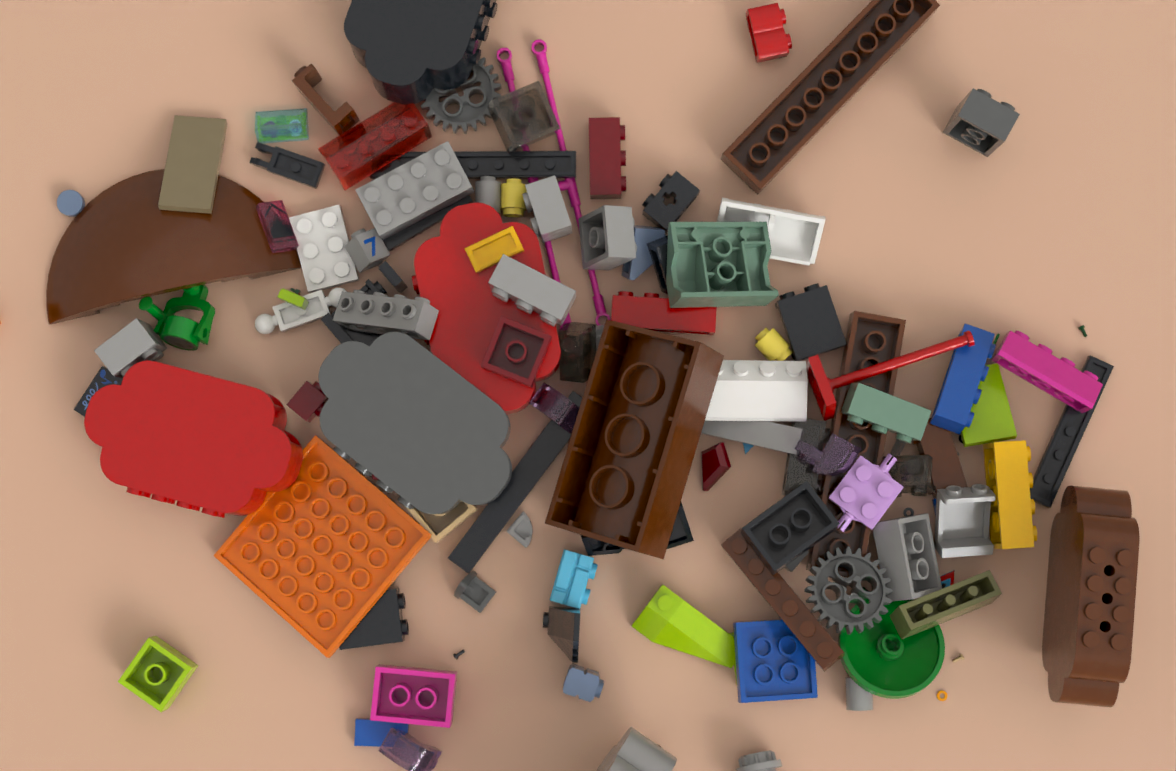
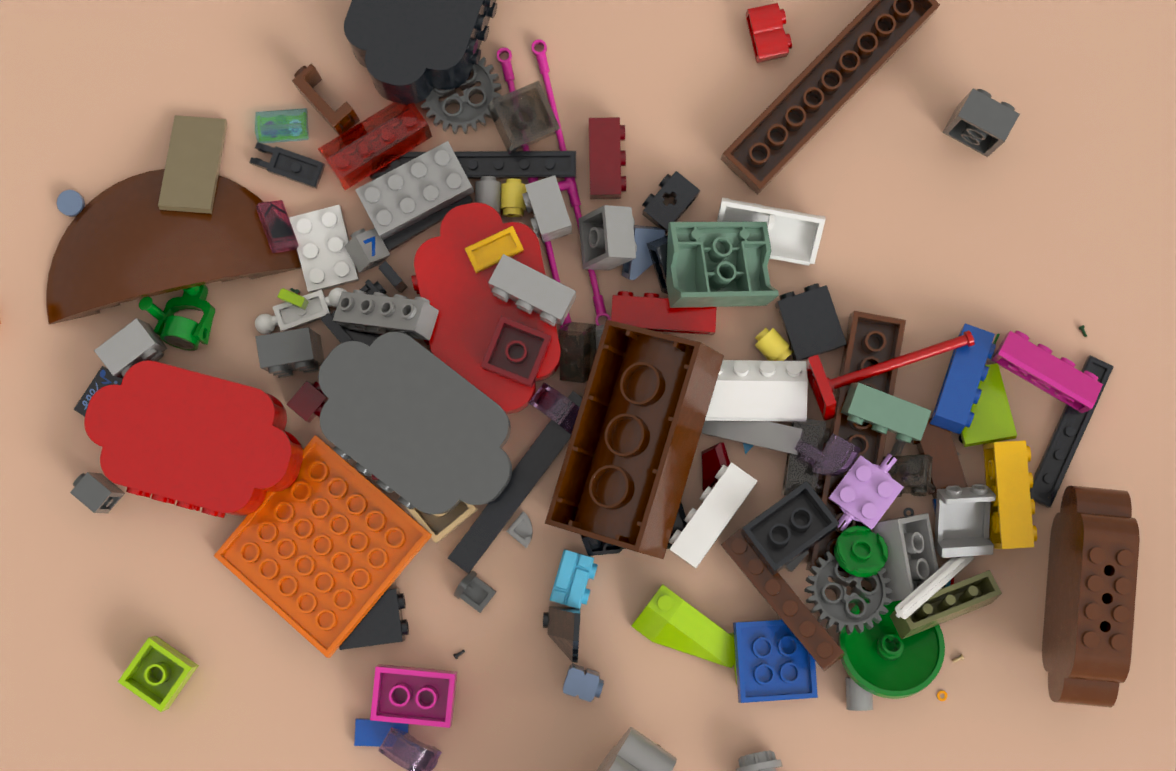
none -> dark grey brick [70,472,125,513]
none -> dark grey brick [255,327,324,378]
none -> white slope [669,462,757,569]
none -> green tile [834,526,888,578]
none -> white axle [895,556,974,619]

